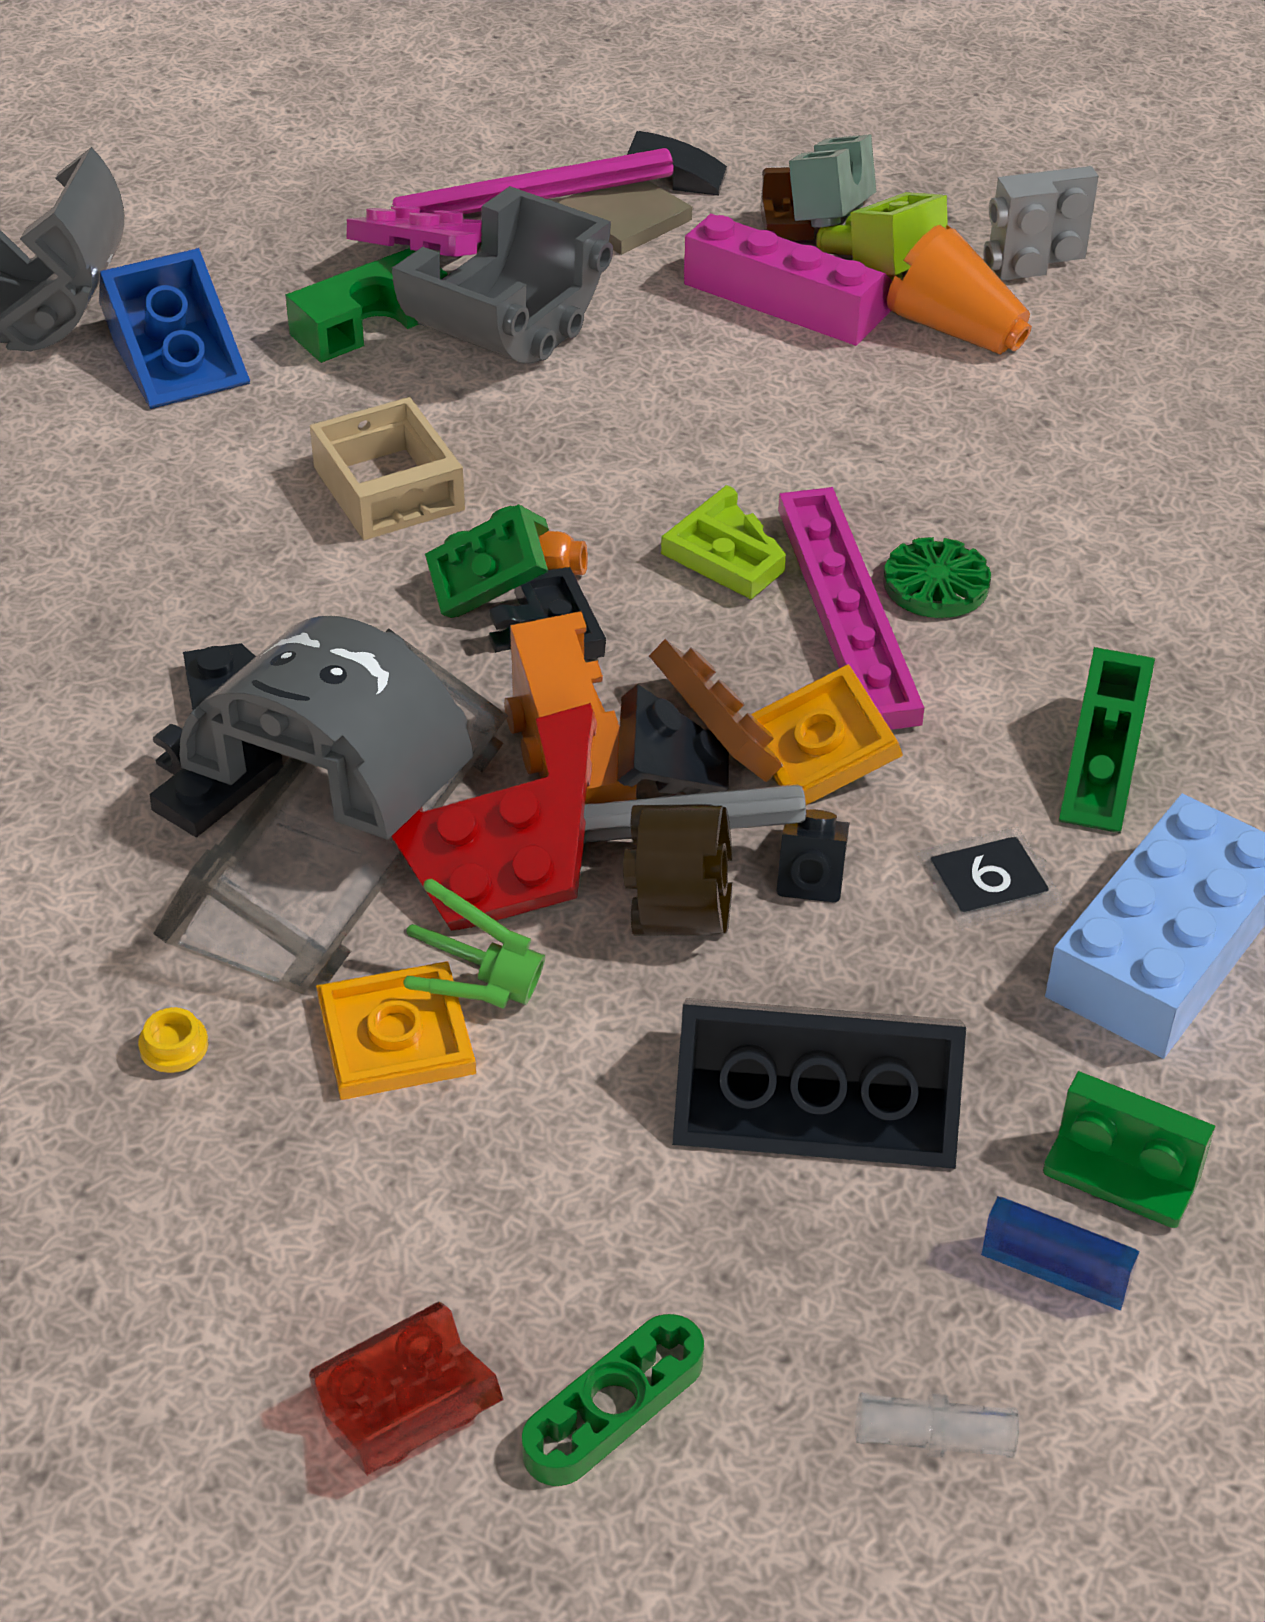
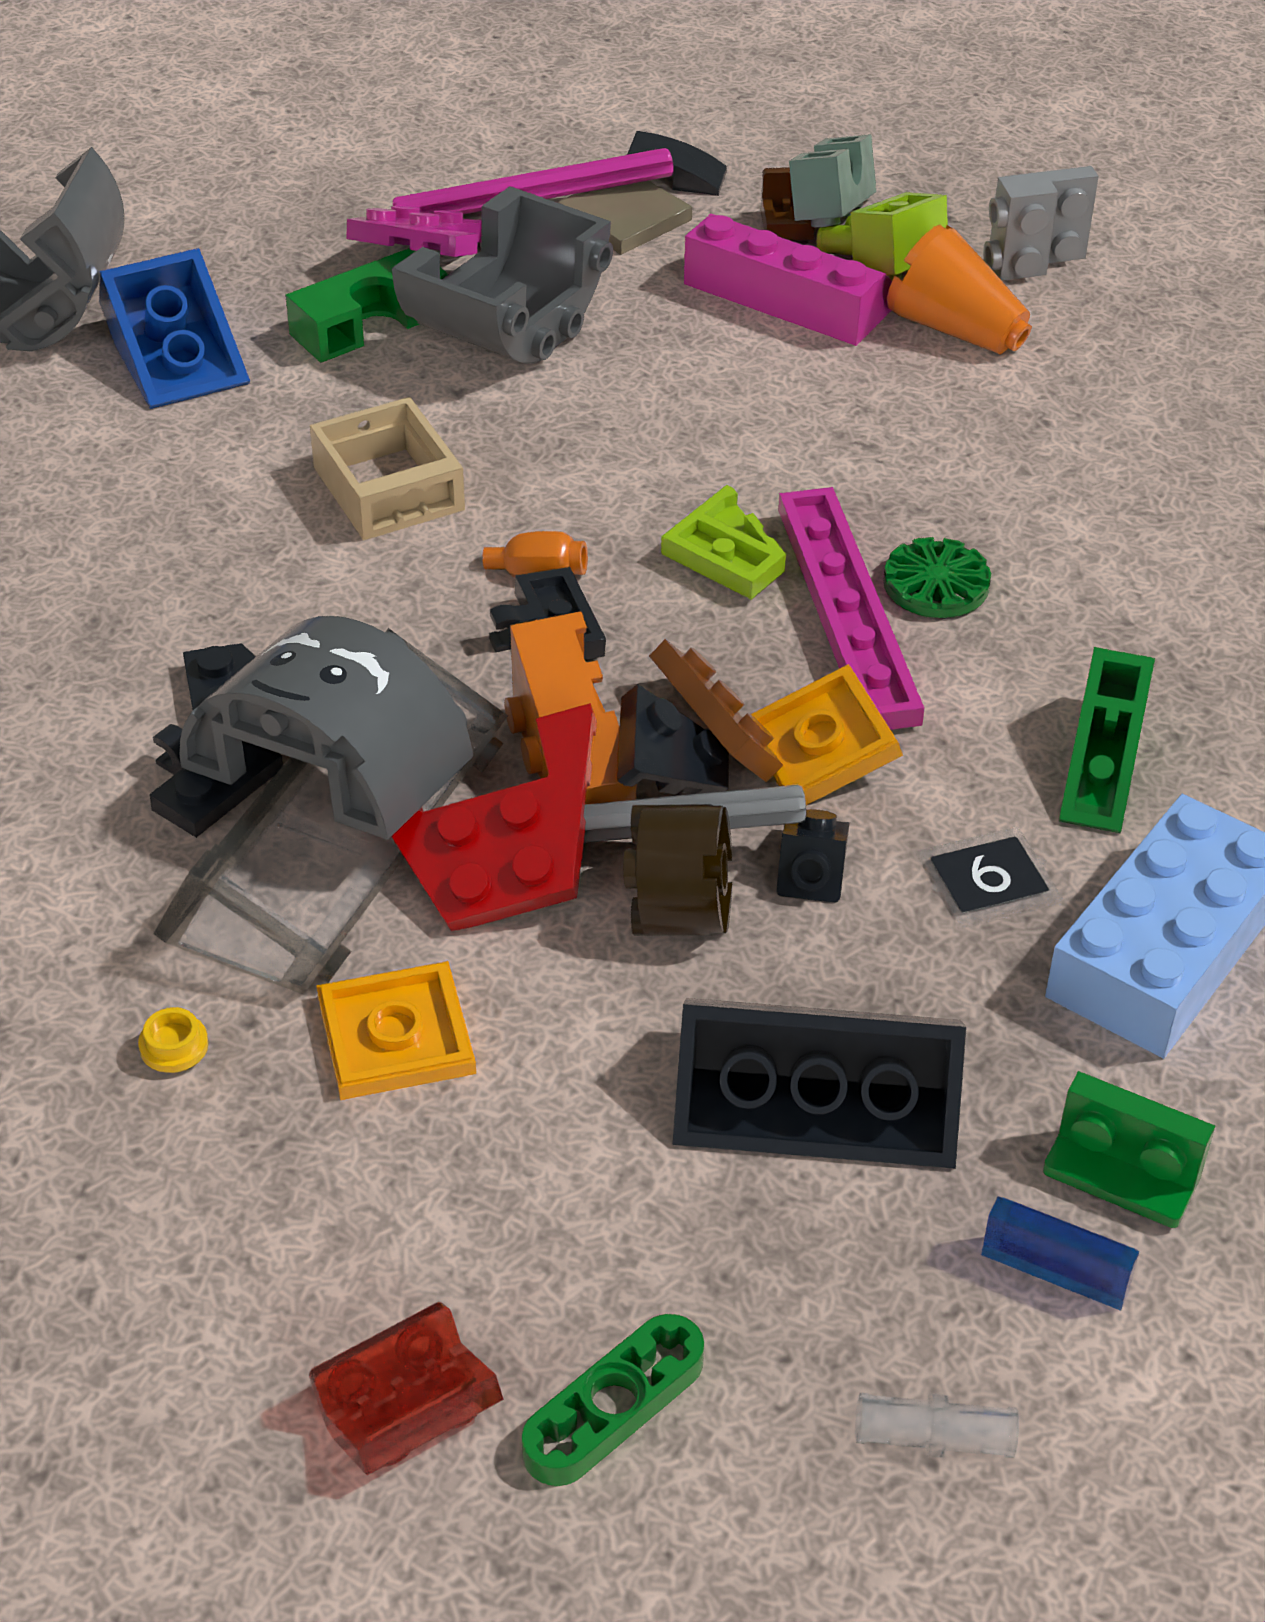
bright green plant [403,879,545,1009] -> none
green bracket [425,504,549,618] -> none

